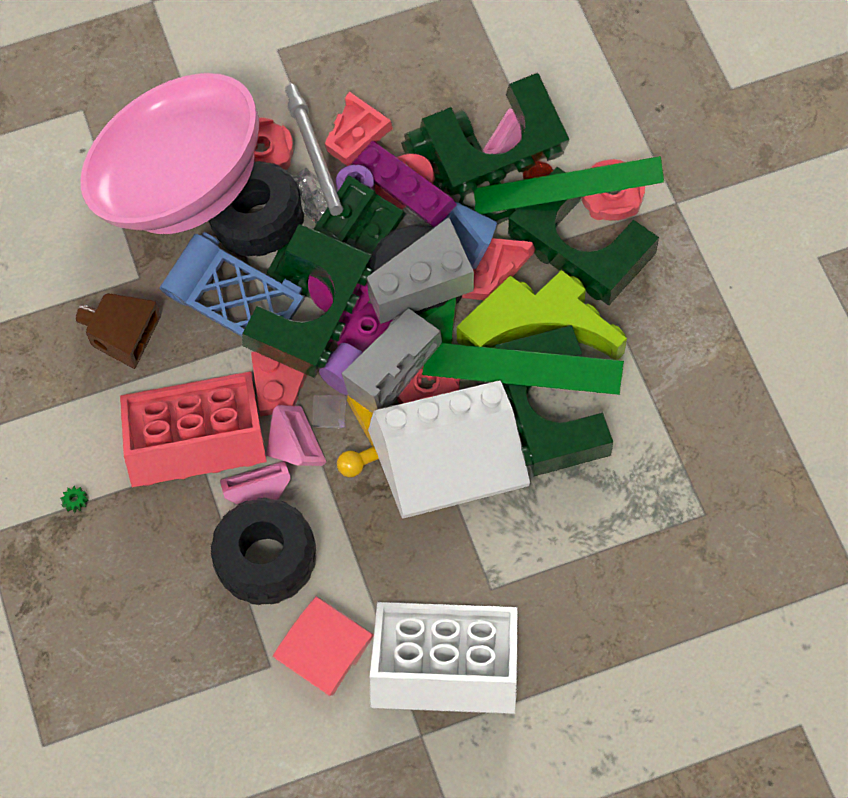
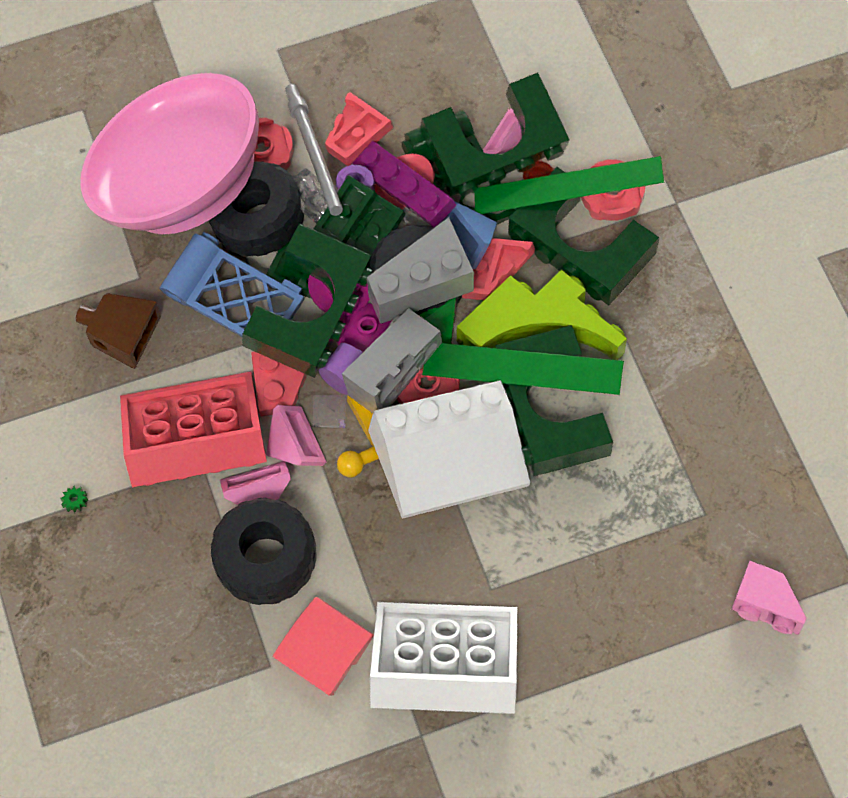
none -> bright pink slope [732,561,806,635]

